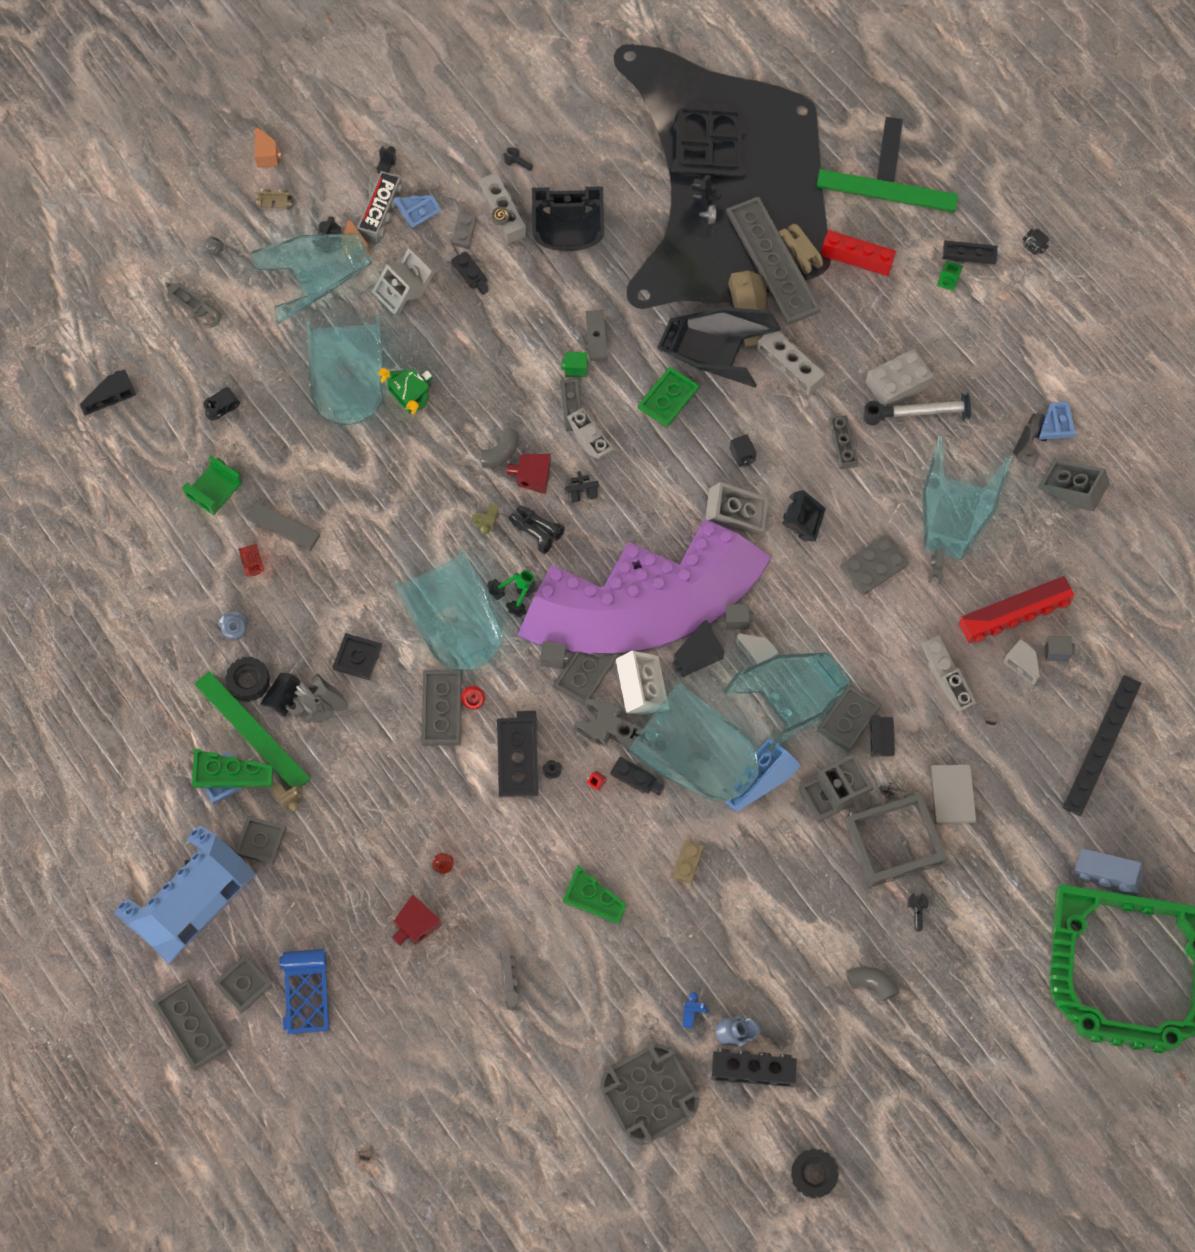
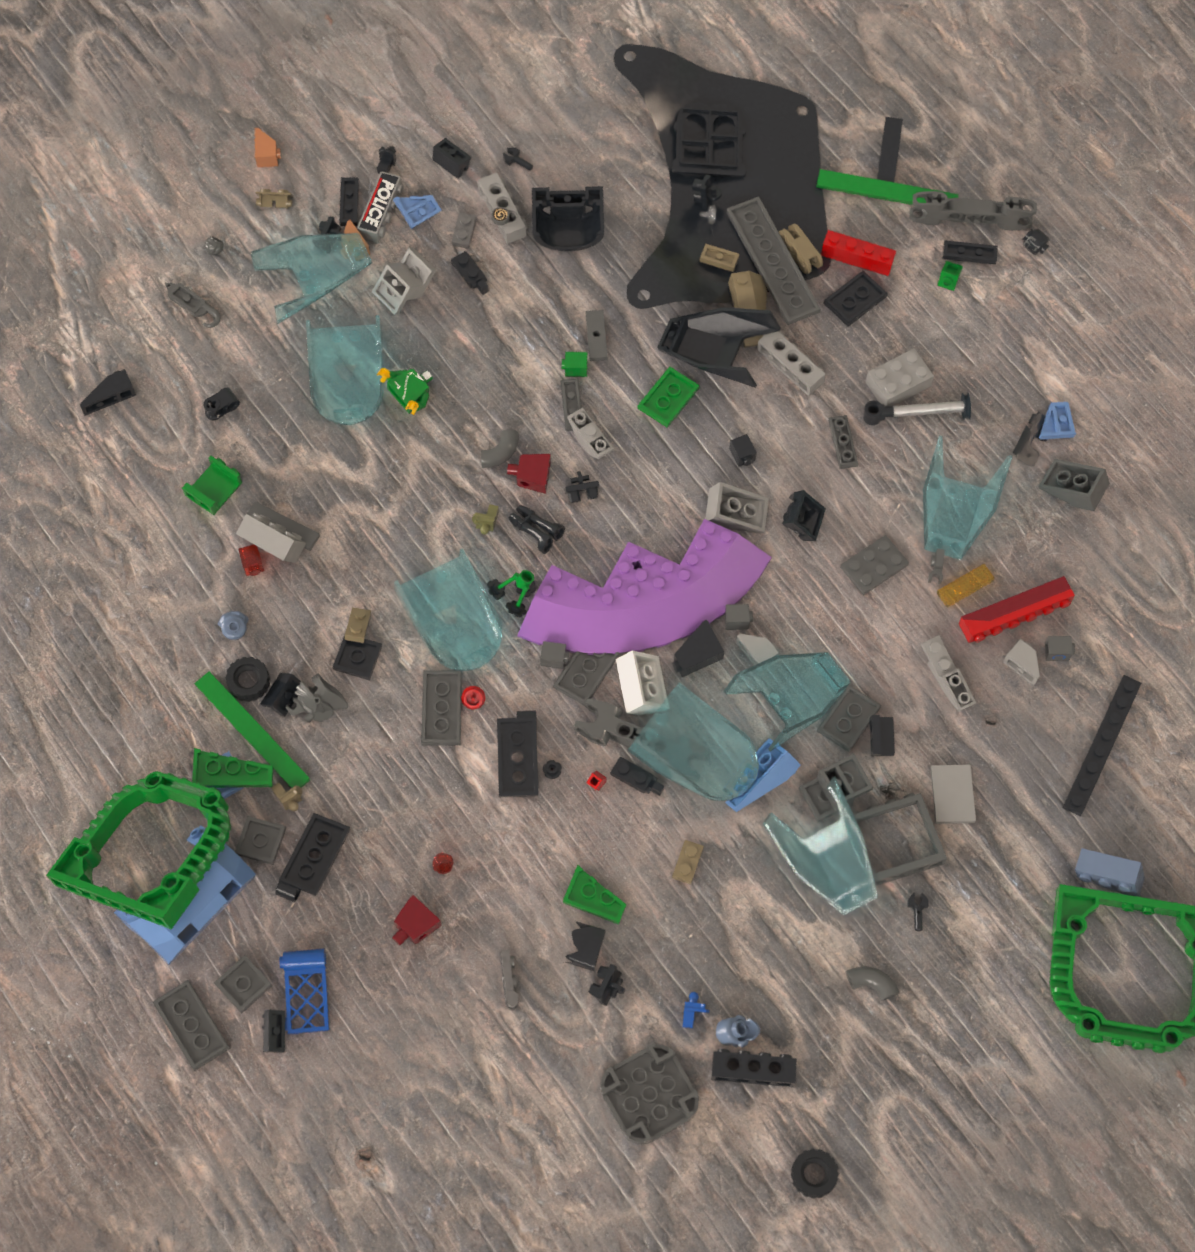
none -> green arch [46,771,231,930]
none -> light grey brick [236,513,306,563]
none -> black plate [262,1009,285,1053]
none -> black hinge [275,813,350,902]
none -> black plate [339,177,359,226]
none -> dark tan plate [345,607,371,643]
none -> black hinge [432,138,471,179]
none -> black piece [565,921,606,971]
none -> black hips [589,964,625,1006]
none -> dark tan plate [700,244,739,272]
none -> clear light blue windscreen [763,777,878,915]
none -> black tile [823,270,888,327]
none -> dark grey piece [909,191,1037,231]
none -> clear yellow tile [937,564,995,608]

